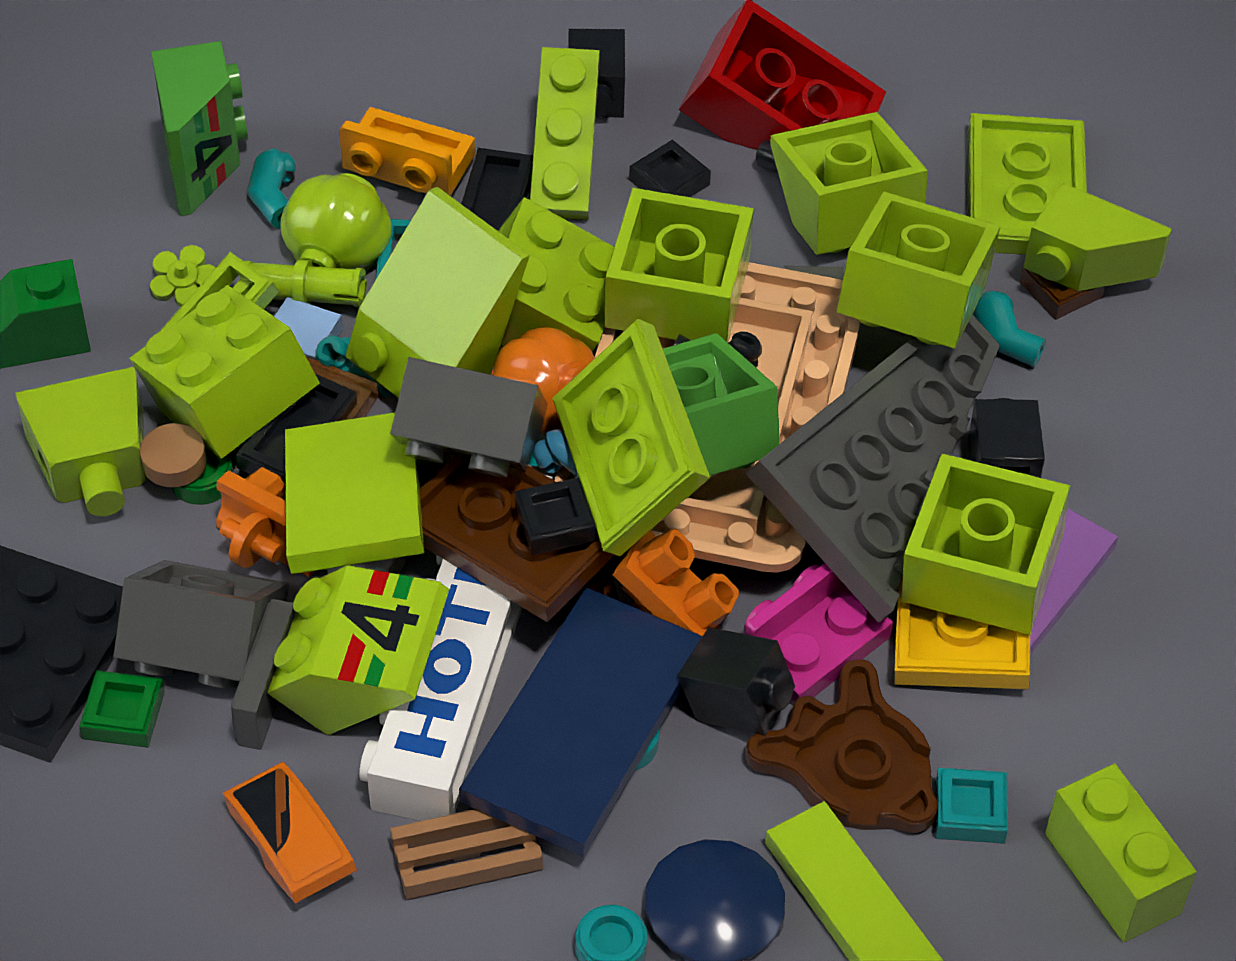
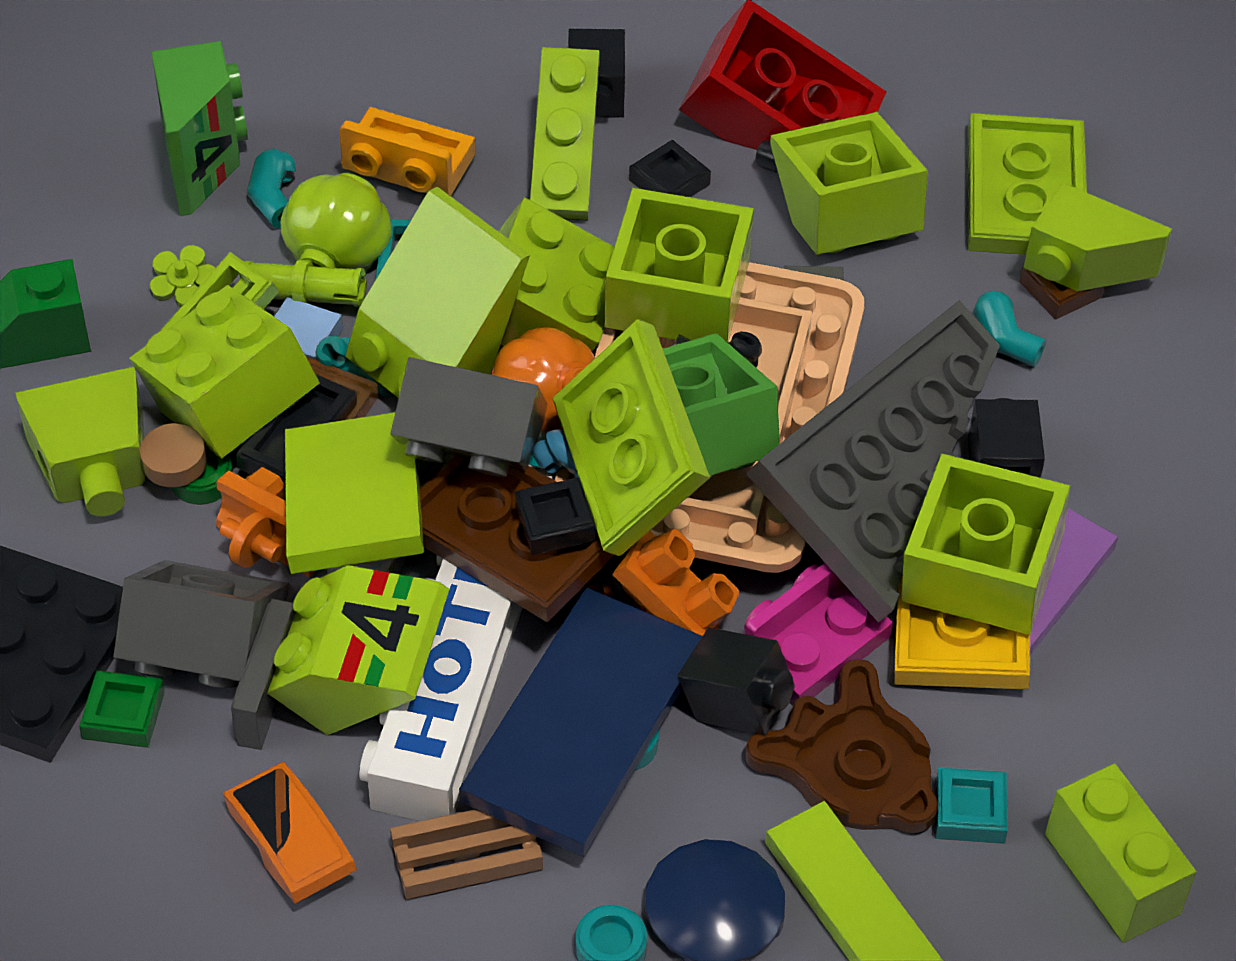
black tile [461,147,534,231] -> none
lime brick [836,191,1001,349] -> none

